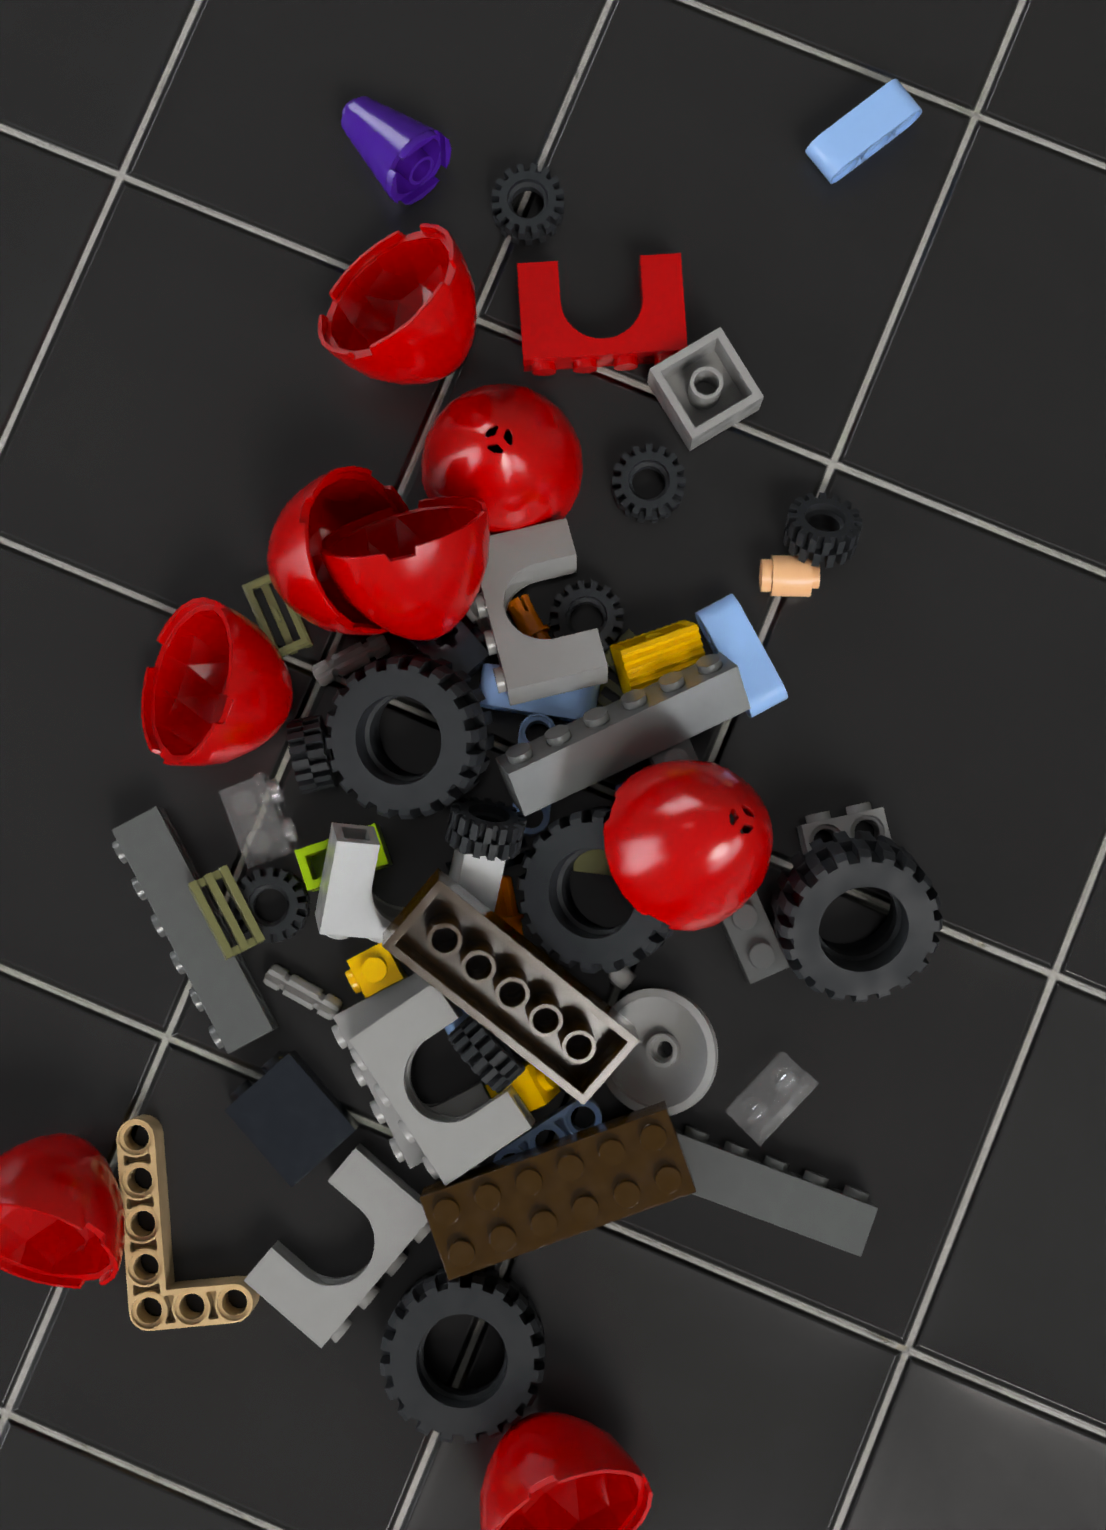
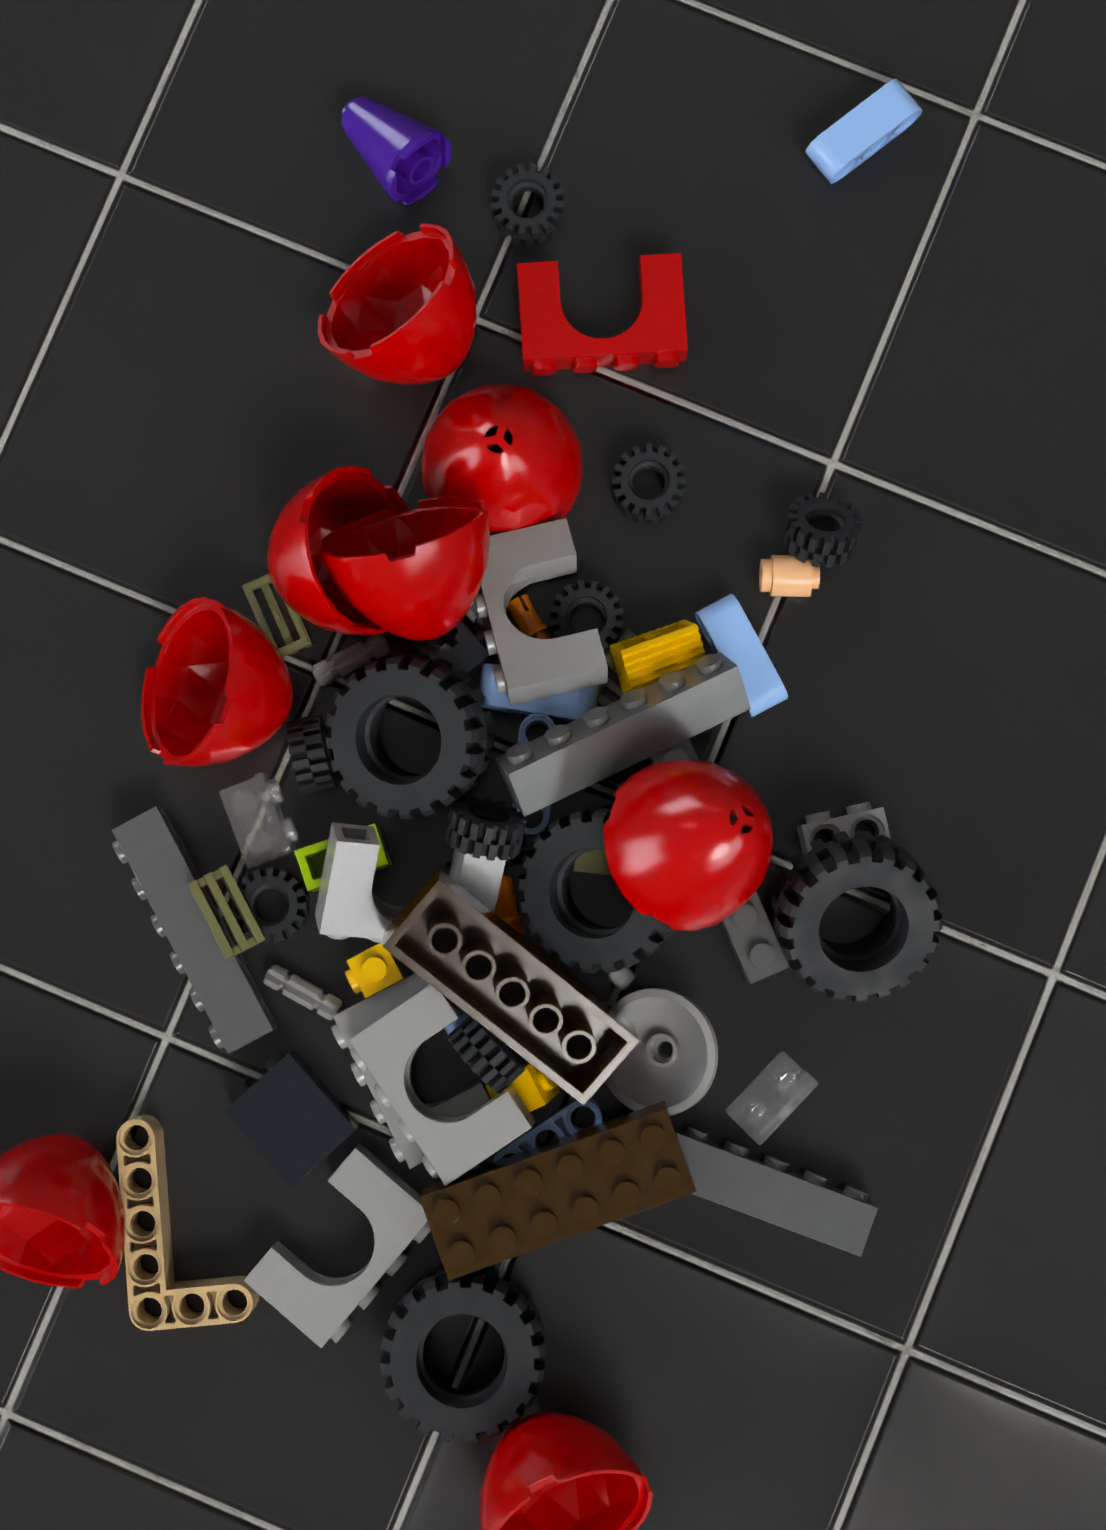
light grey brick [647,327,764,451] -> none

